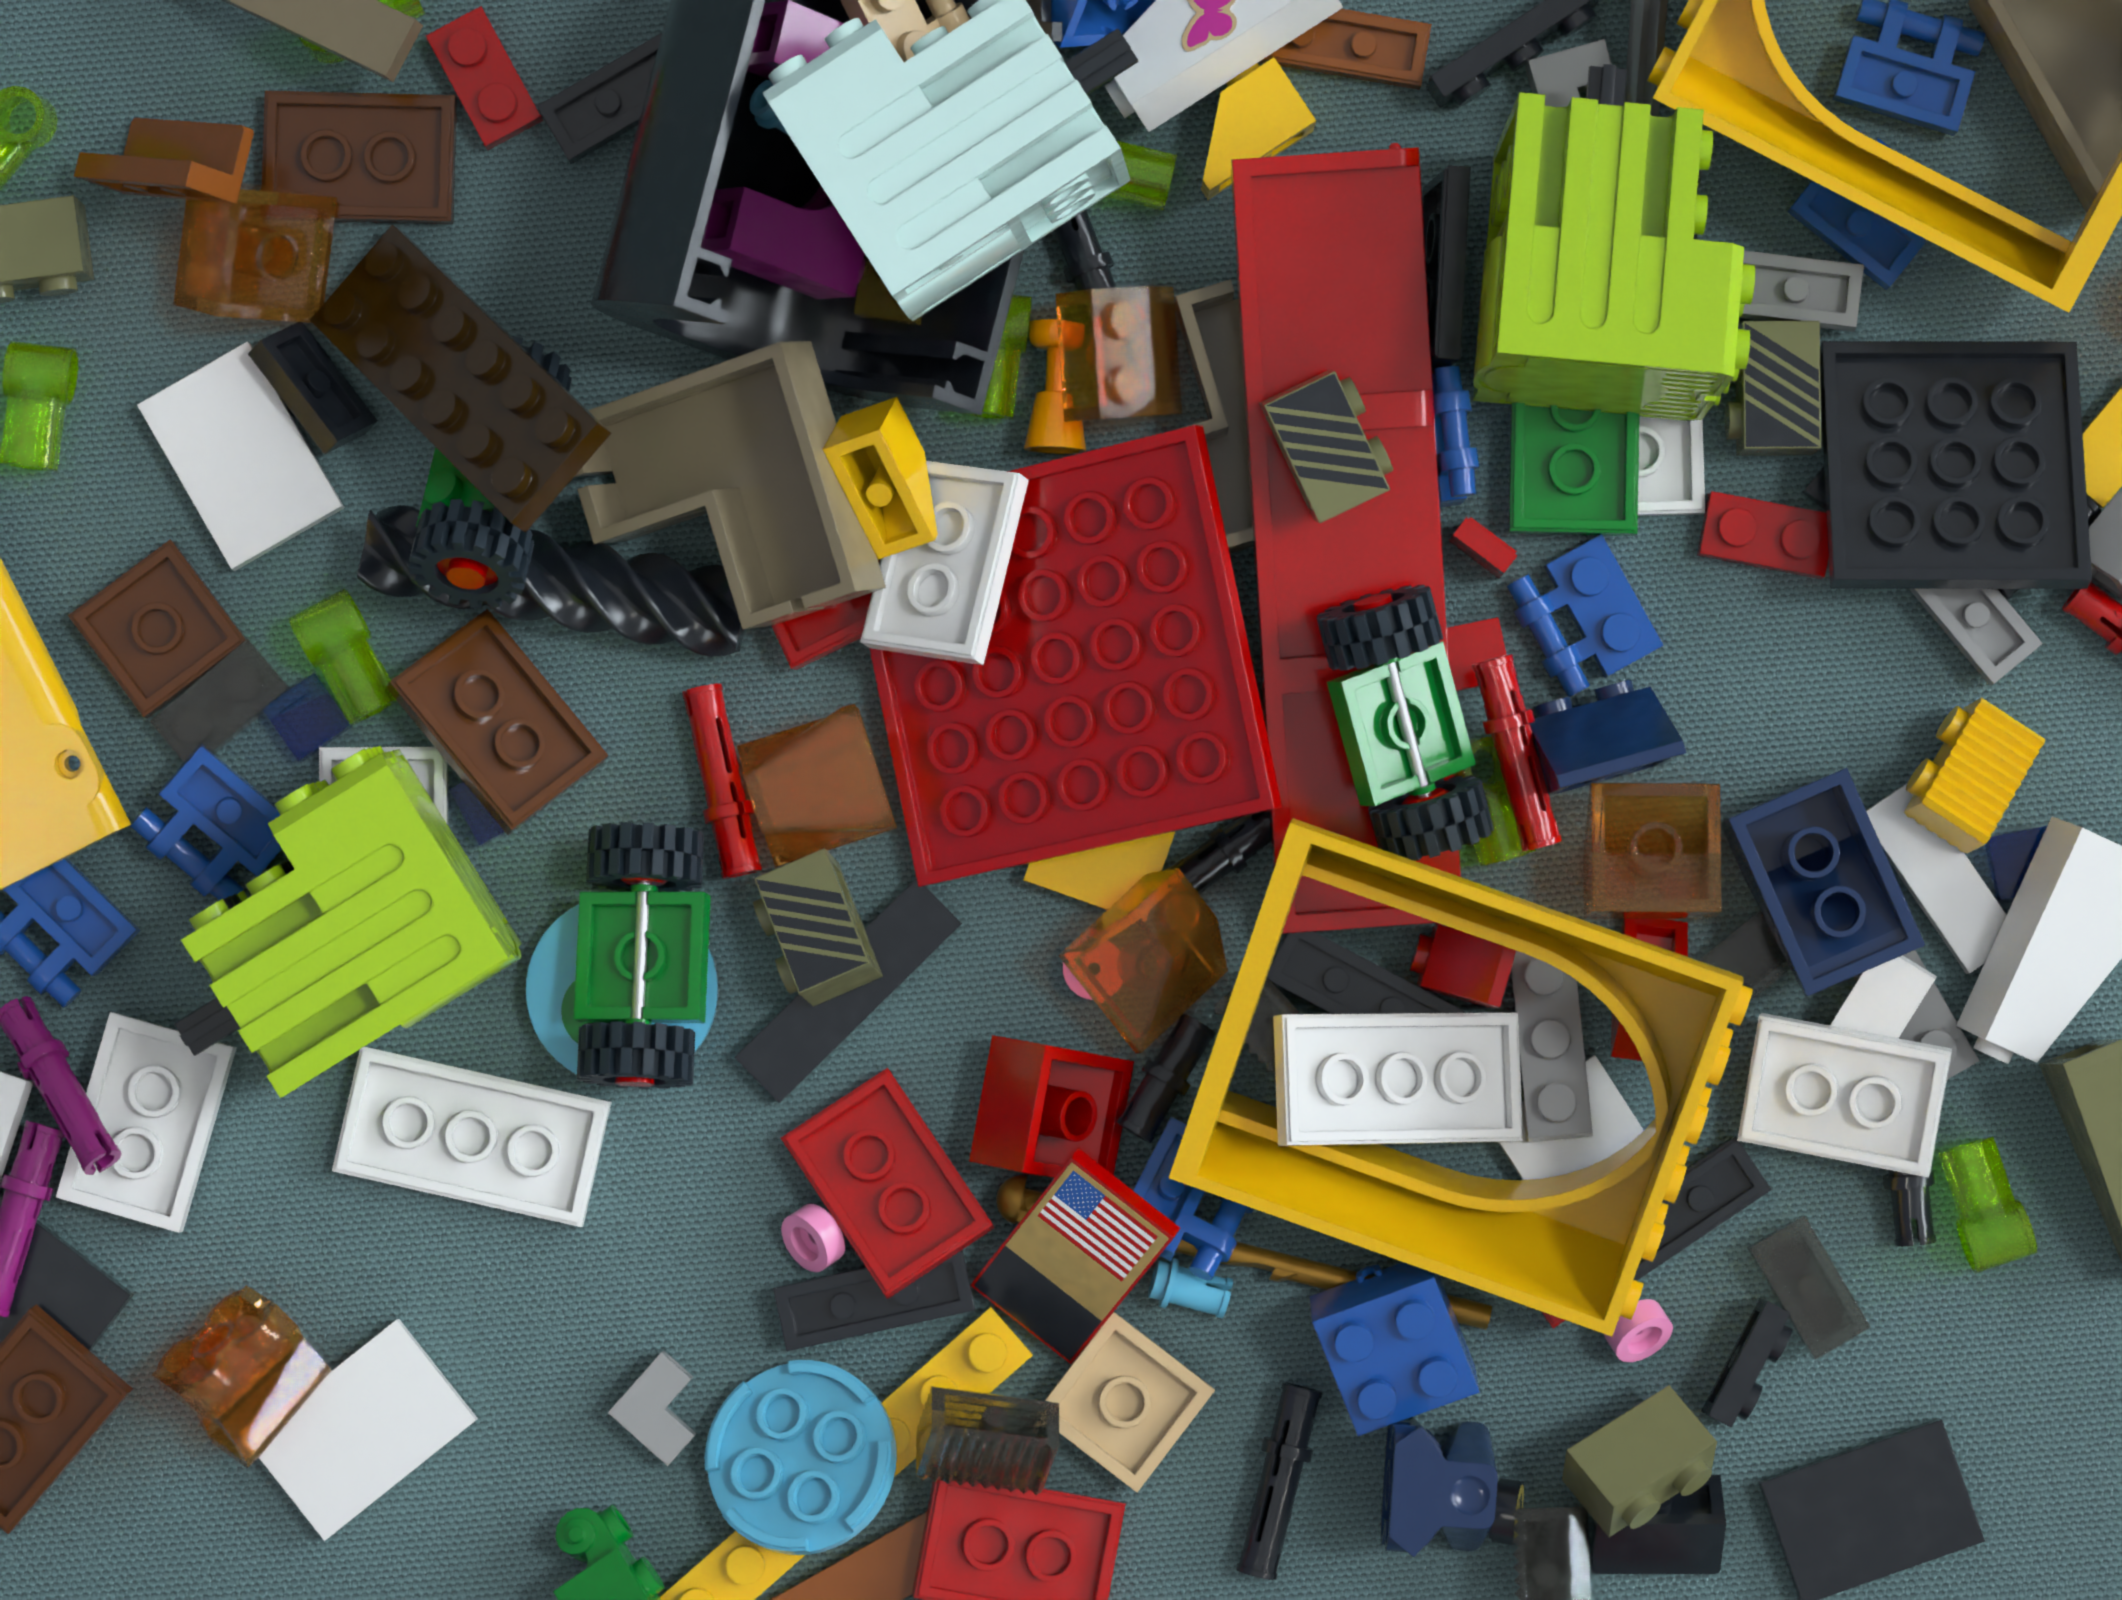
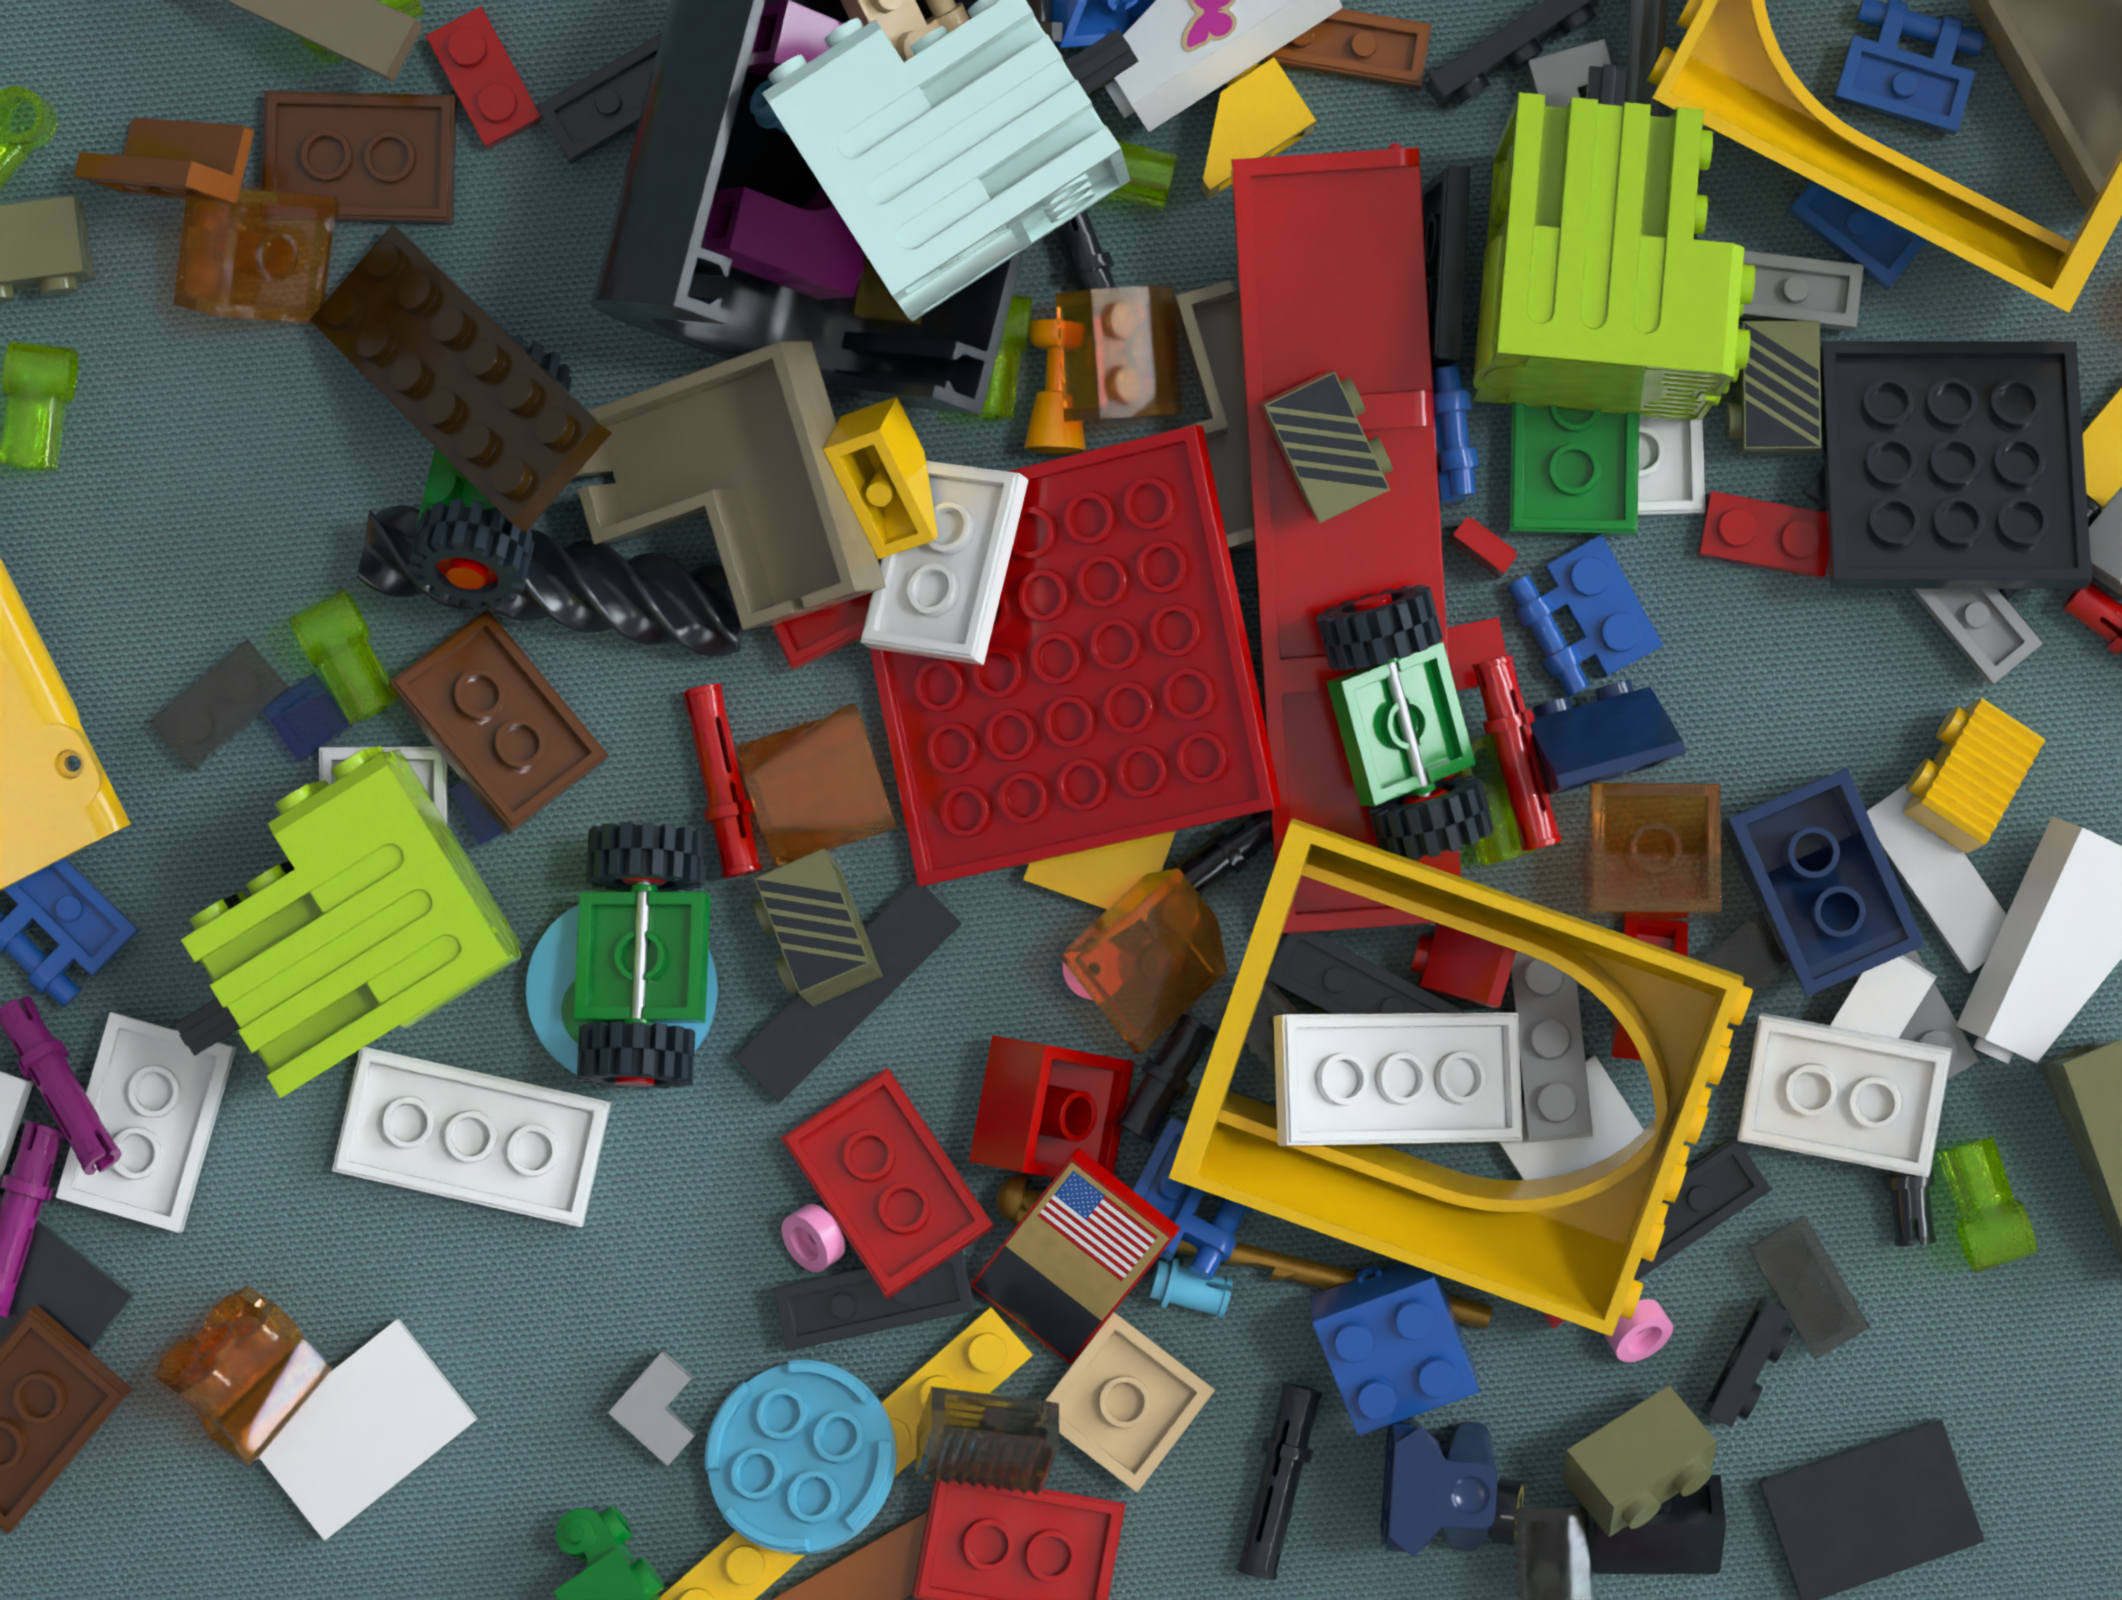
reddish brown tile [68,539,249,719] -> none
blue plate [130,744,282,900] -> none
white tile [137,341,345,571] -> none
black plate [248,321,378,454] -> none
clear blue tile [1985,826,2047,901] -> none

